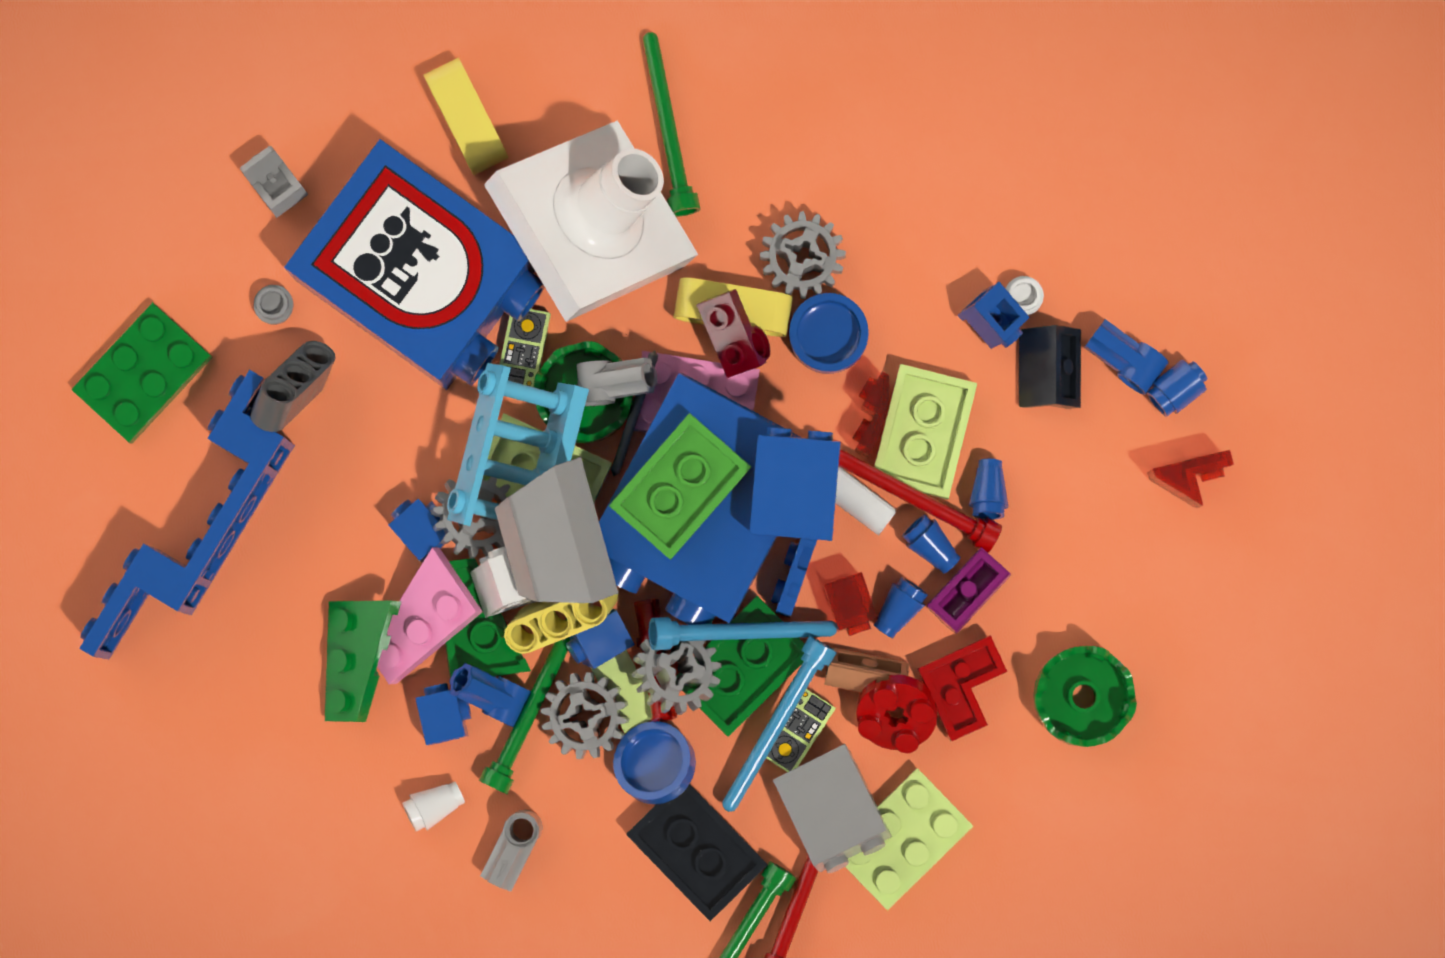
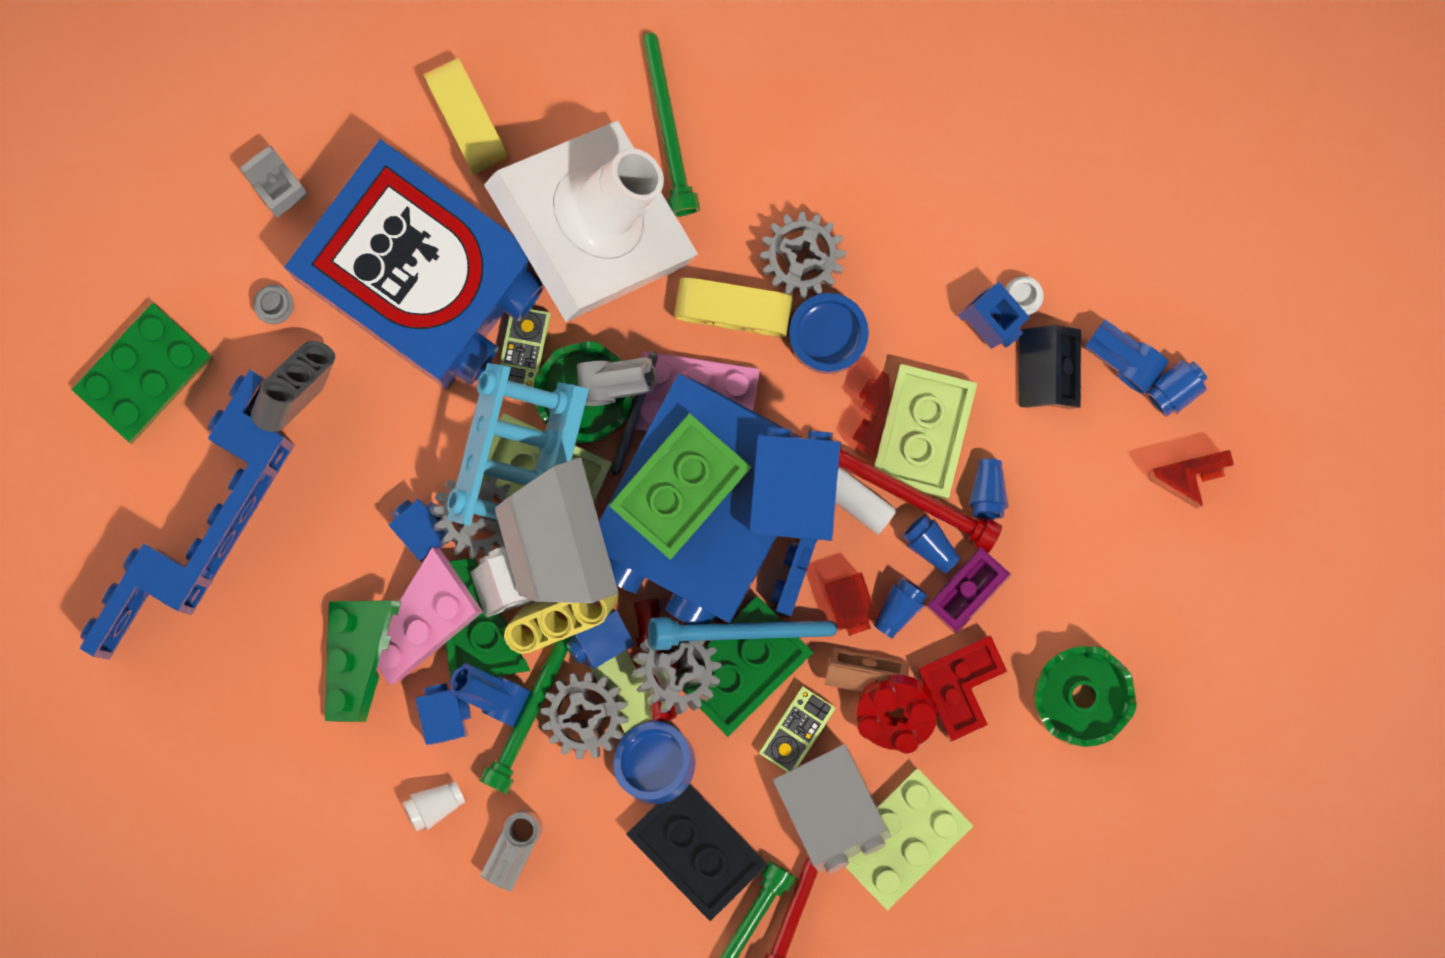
dark red plate [696,289,771,378] -> none
dark azure piece [722,636,837,812] -> none

